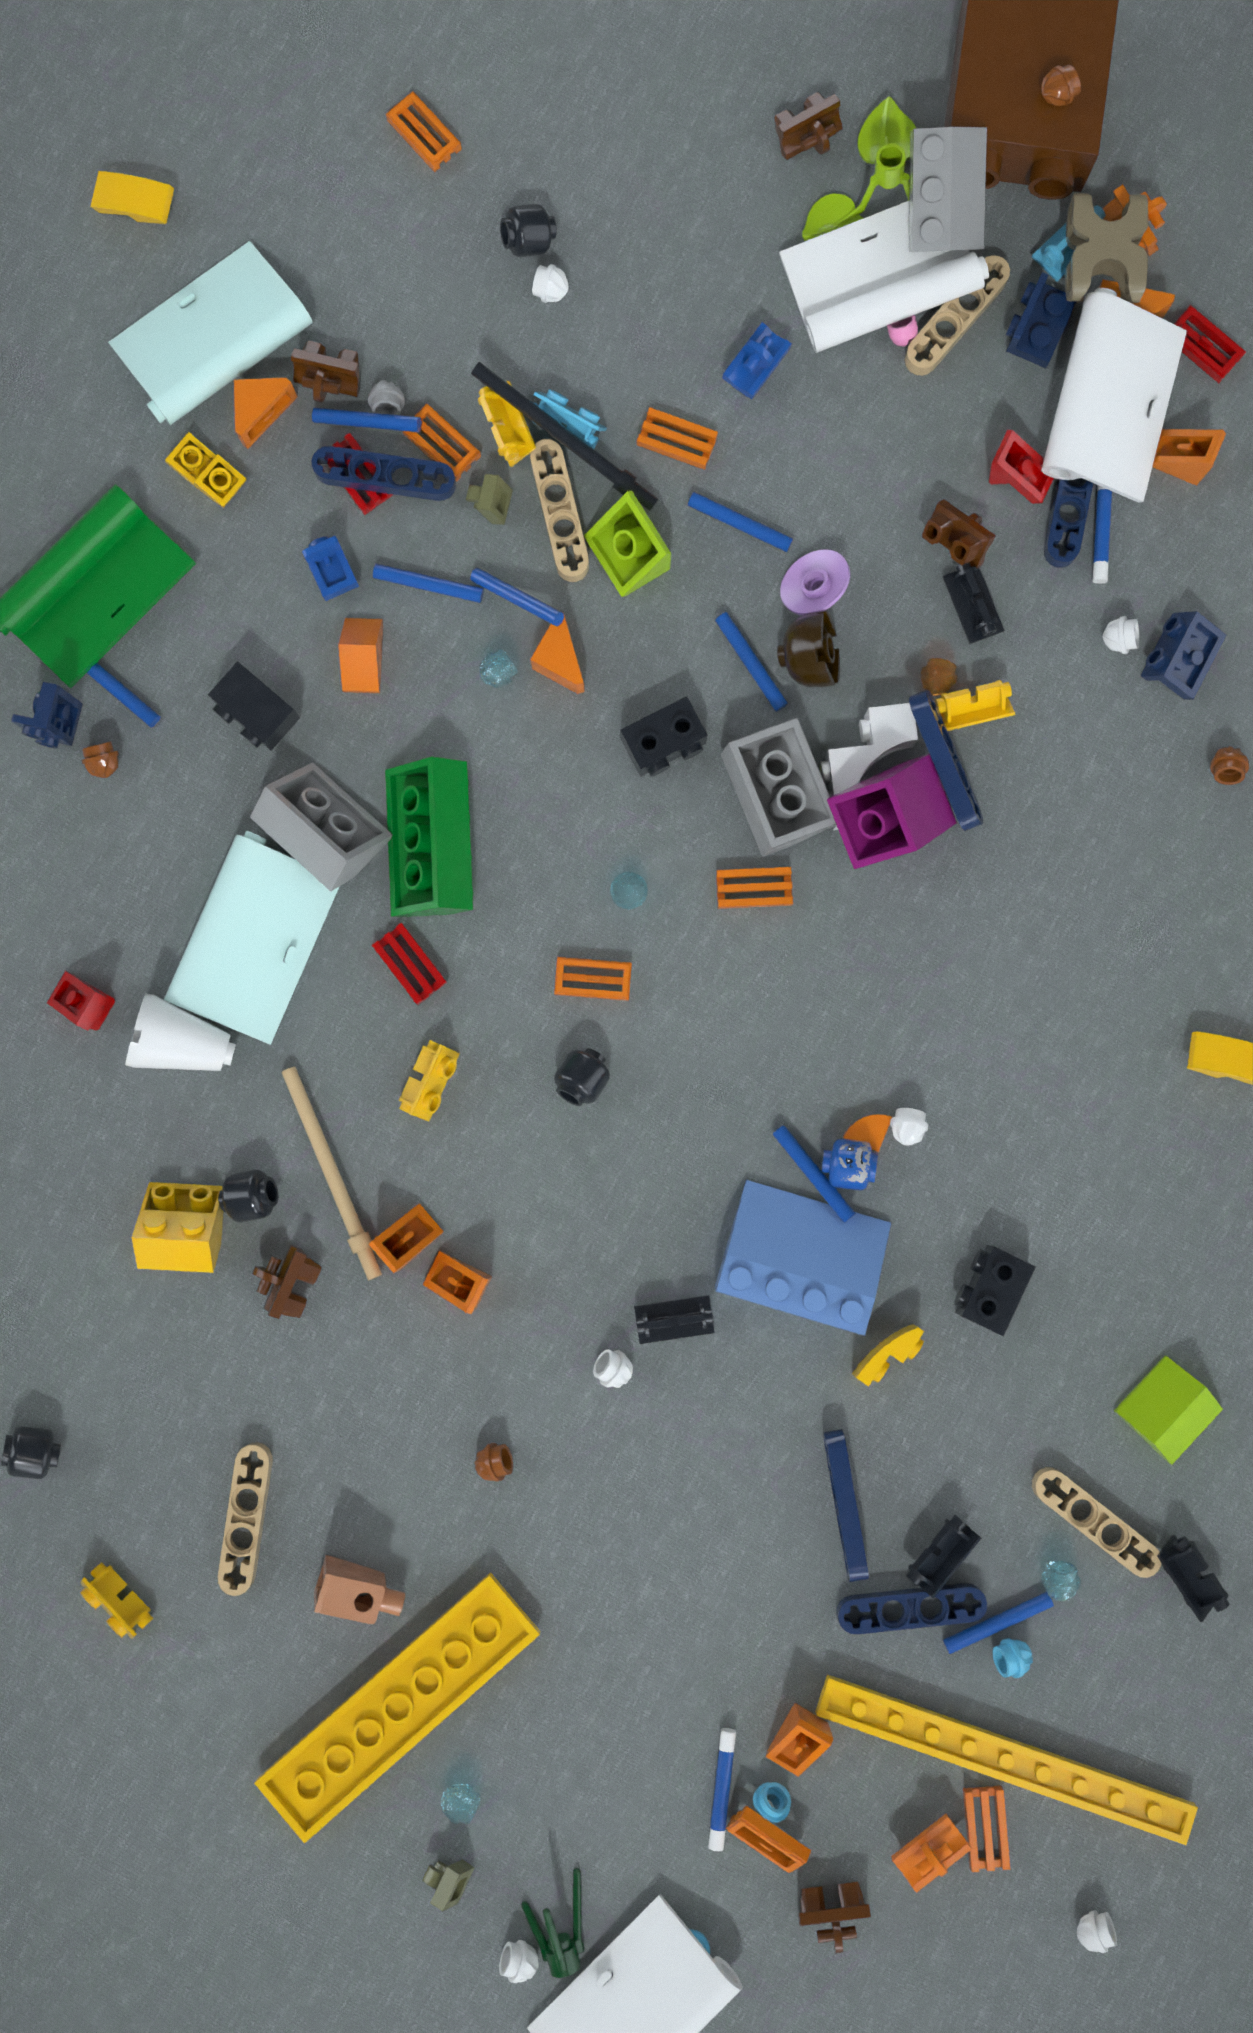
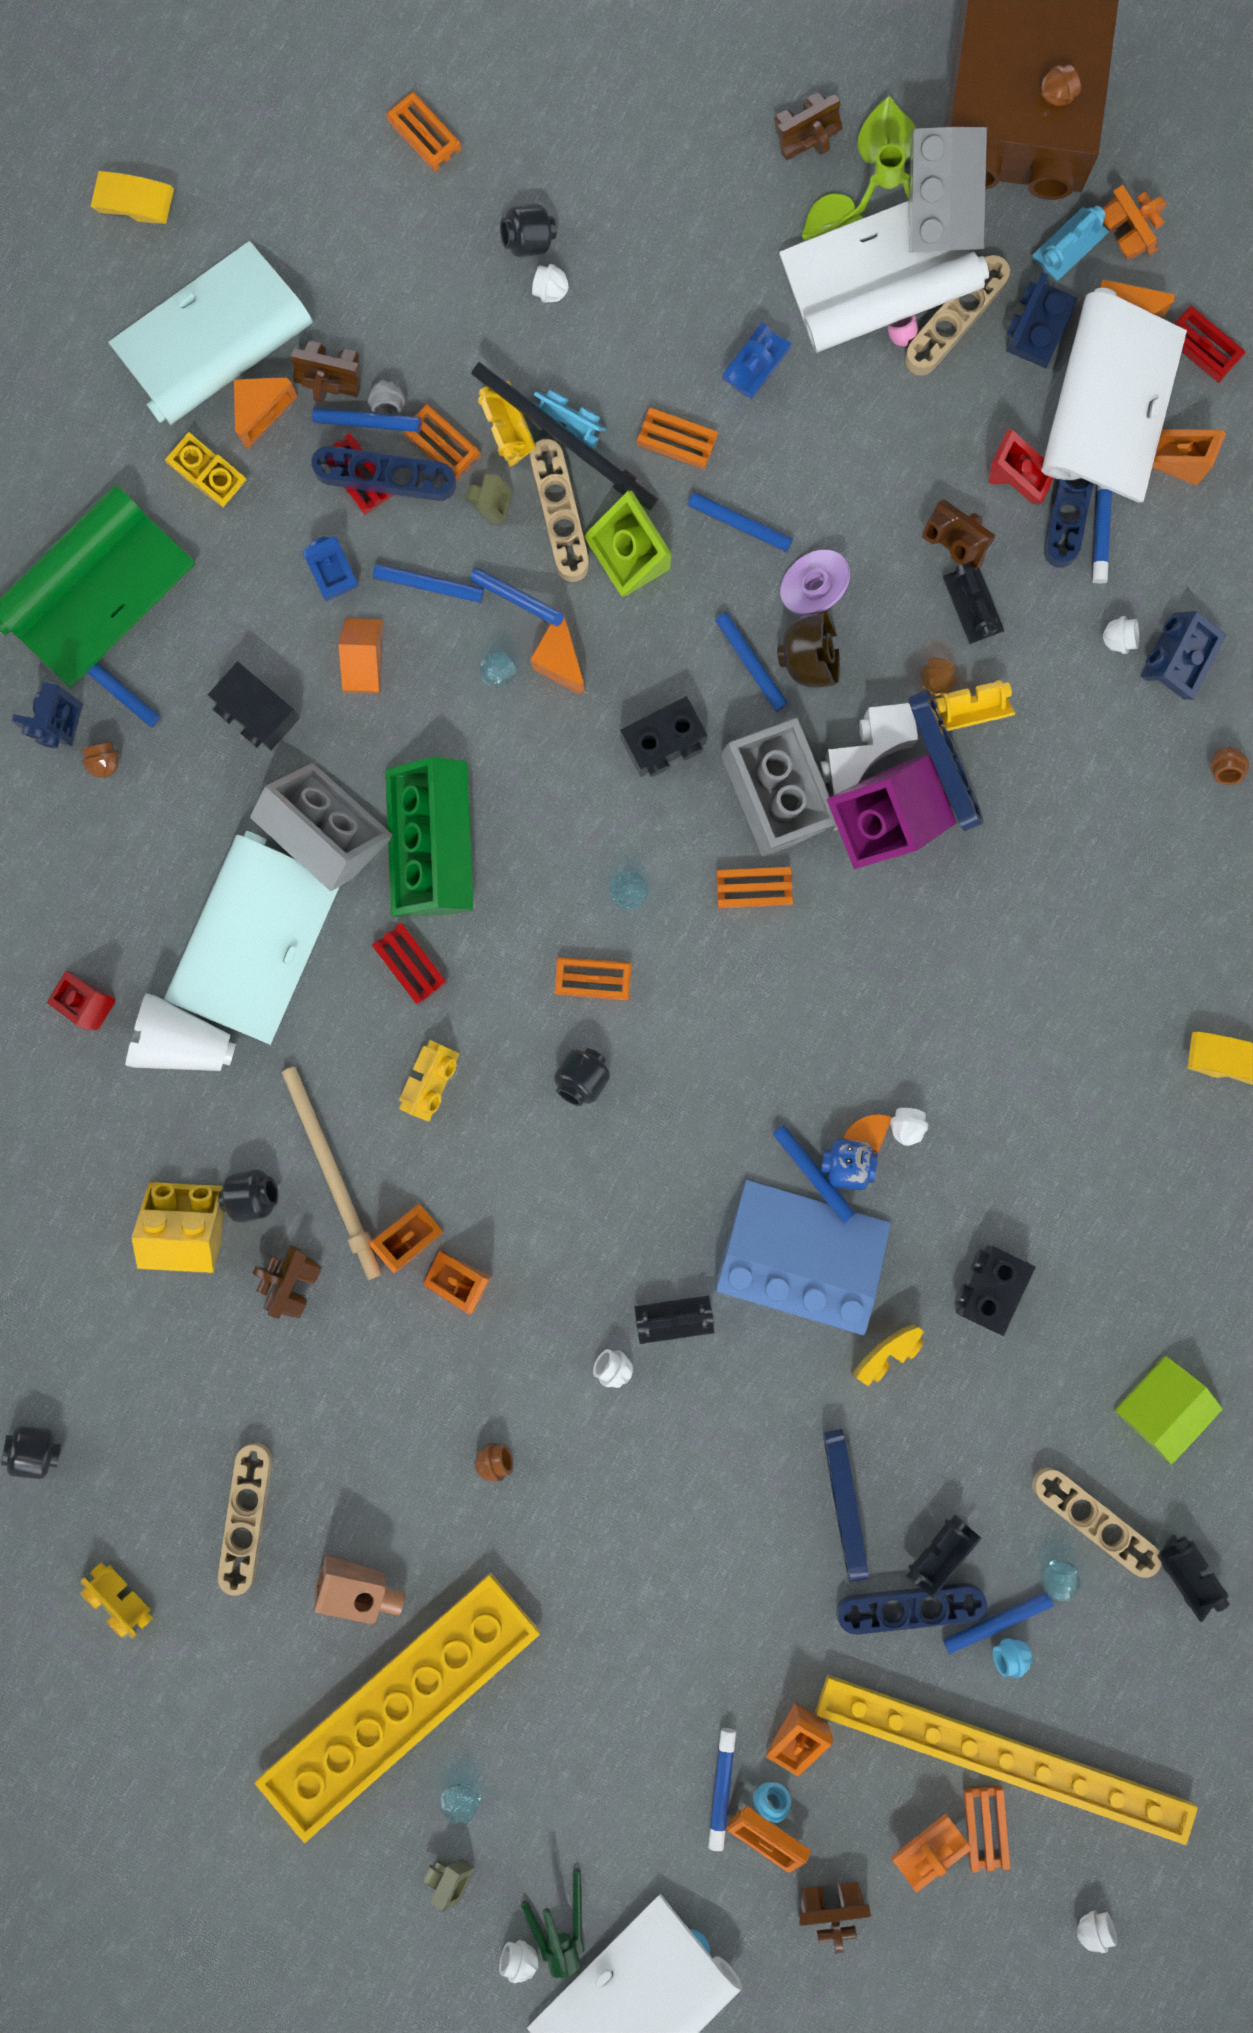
dark tan piece [1065,193,1148,303] -> none

